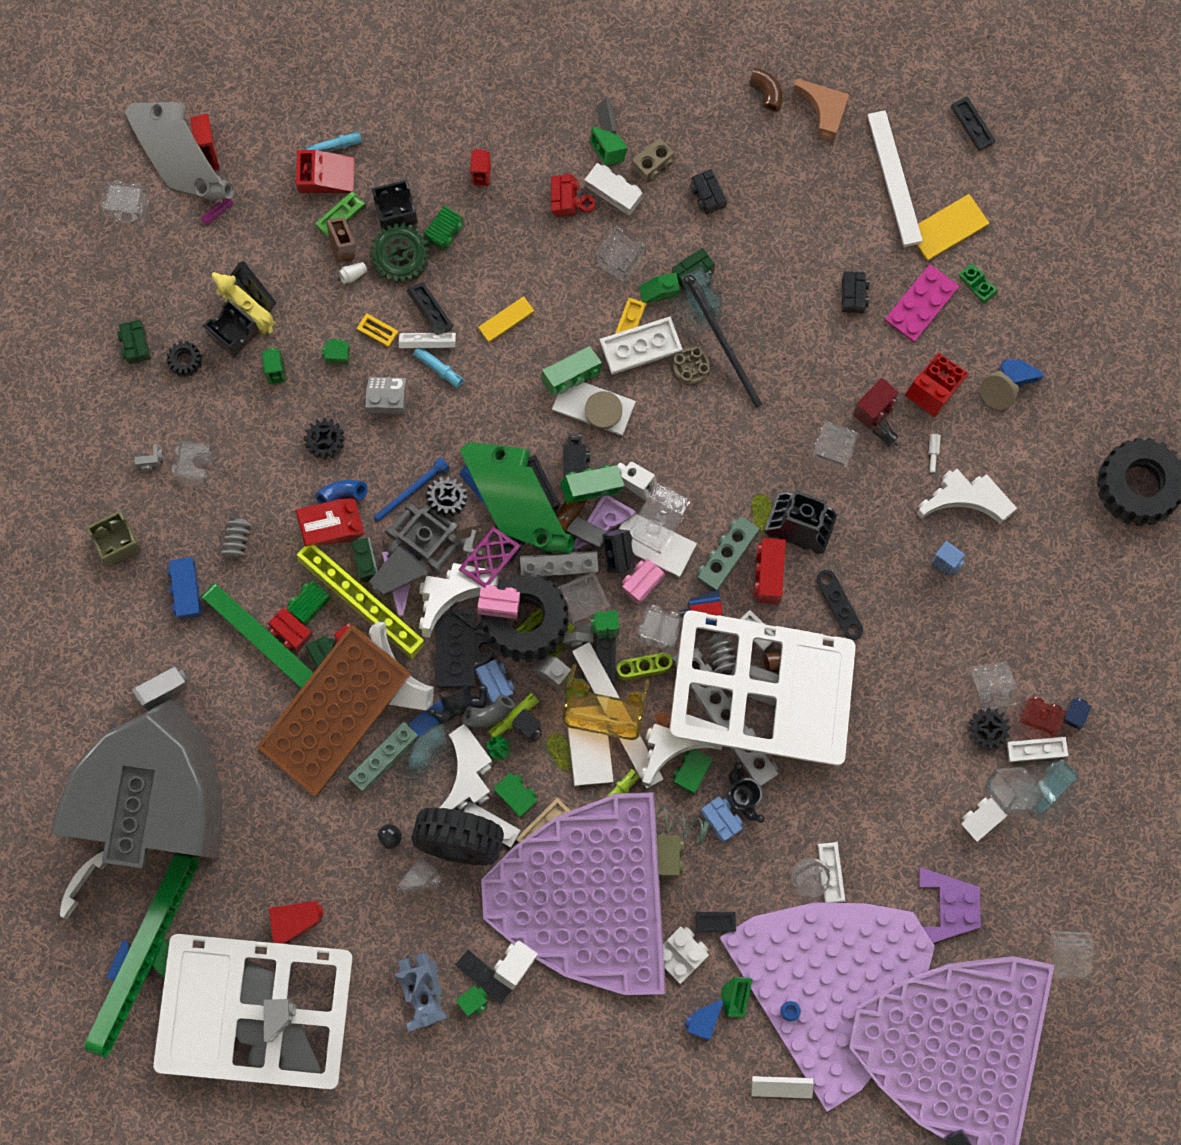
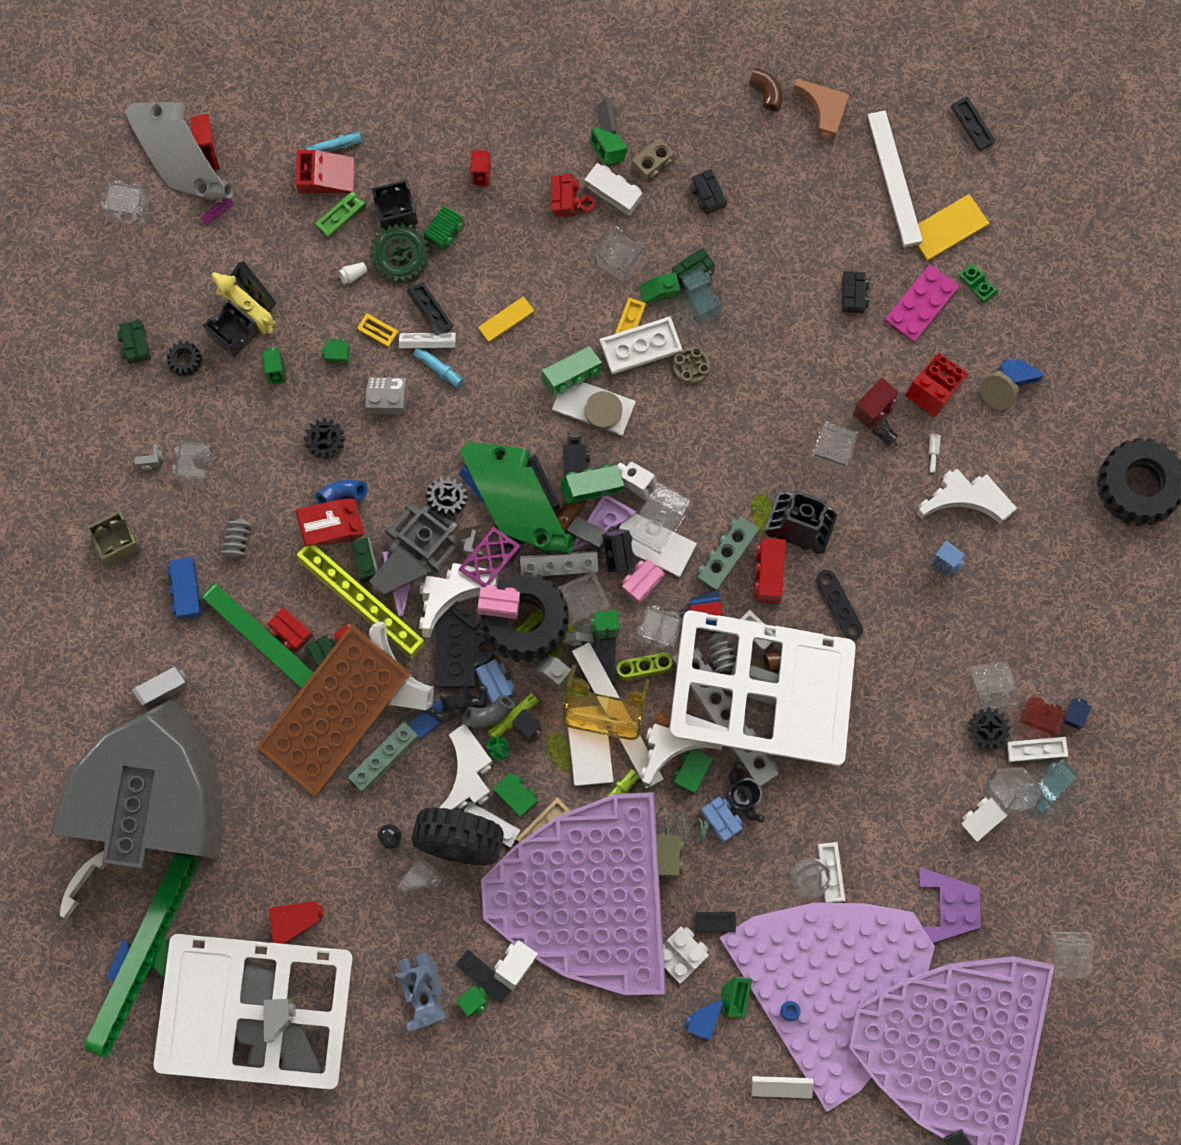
green brick [287,580,331,626] -> none
reddish brown slope [326,217,356,262] -> none
blue piece [374,457,450,521] -> none
clear light blue brick [409,724,447,771] -> none
black bar [683,275,762,408] -> none

